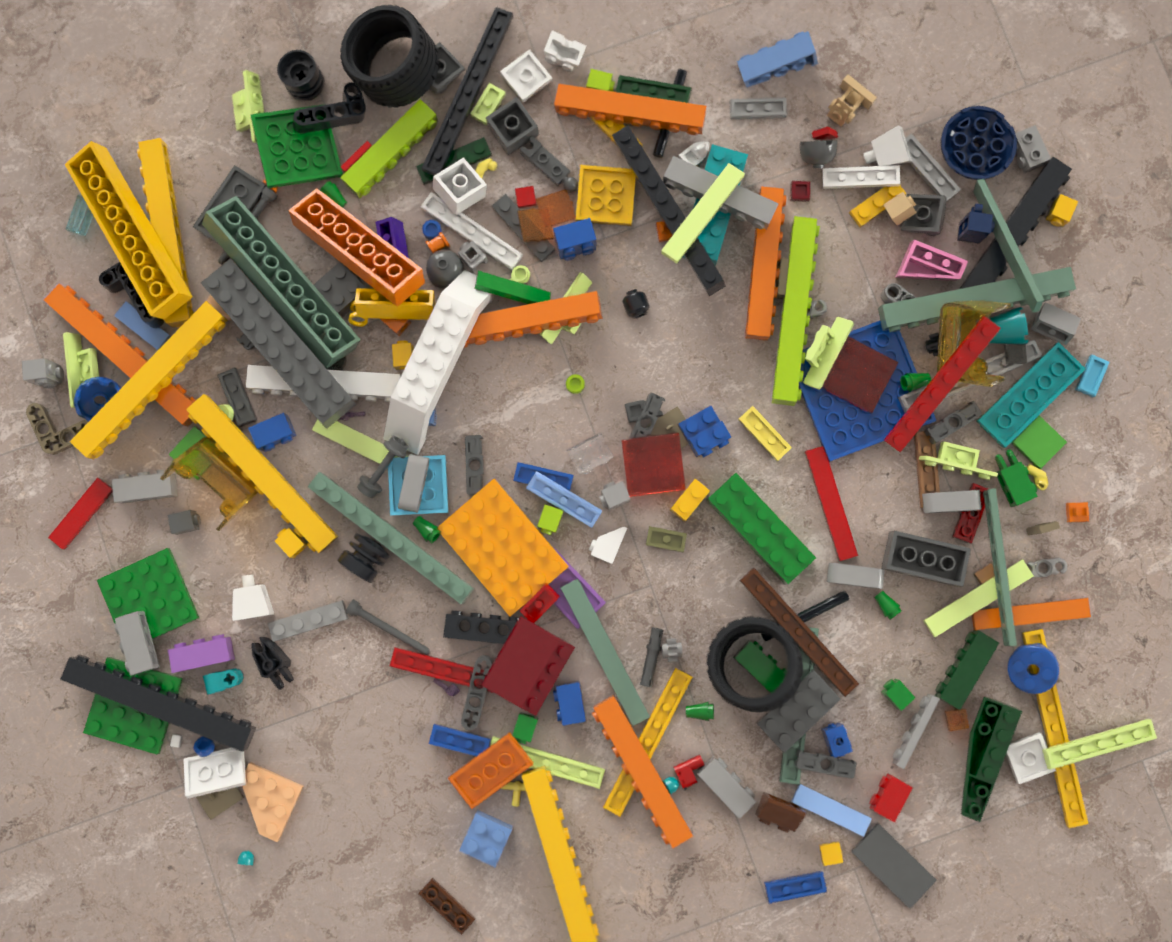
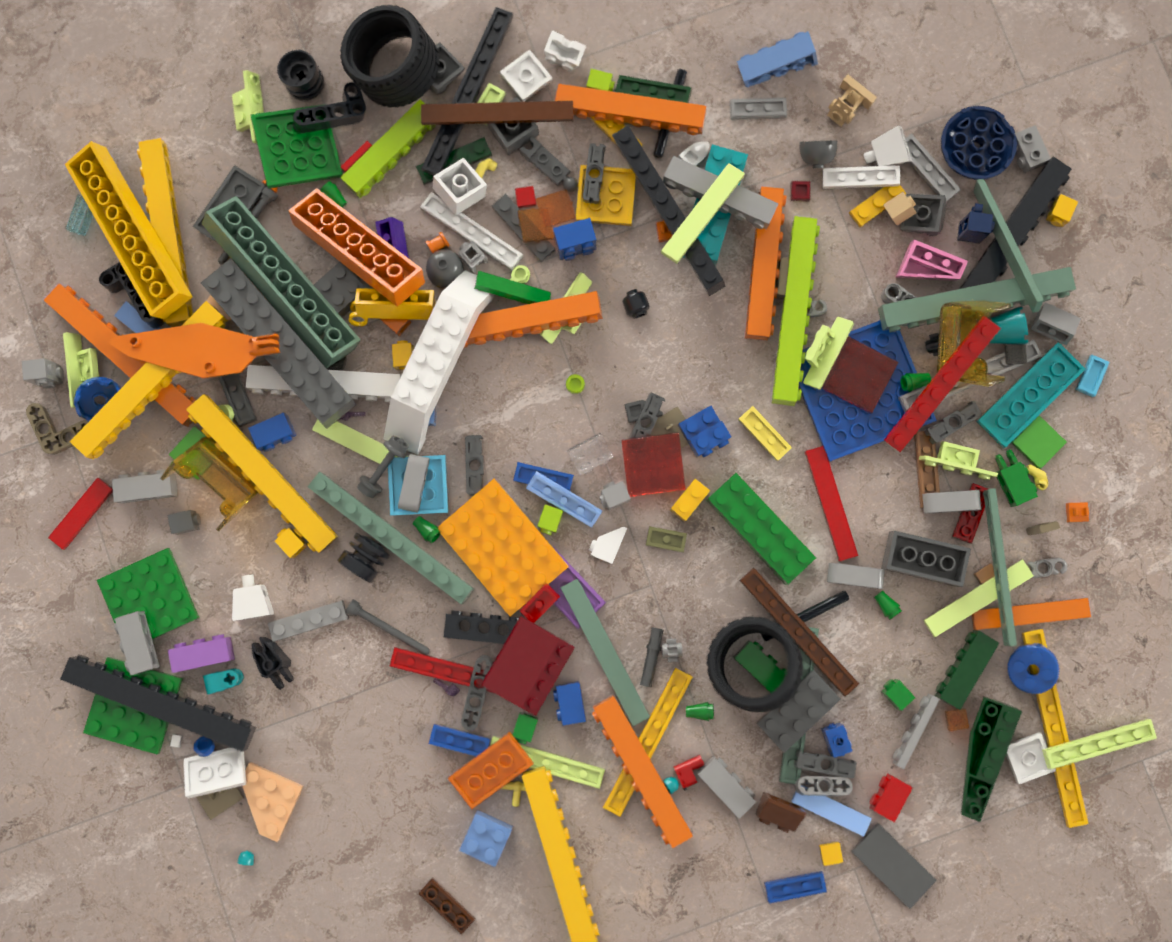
blue tile [422,220,442,240] -> none
red tile [812,126,838,140] -> none
none -> orange wing [109,323,280,378]
none -> reddish brown tile [421,101,573,125]
none -> dark grey piece [583,143,606,204]
none -> light grey beam [795,776,853,796]

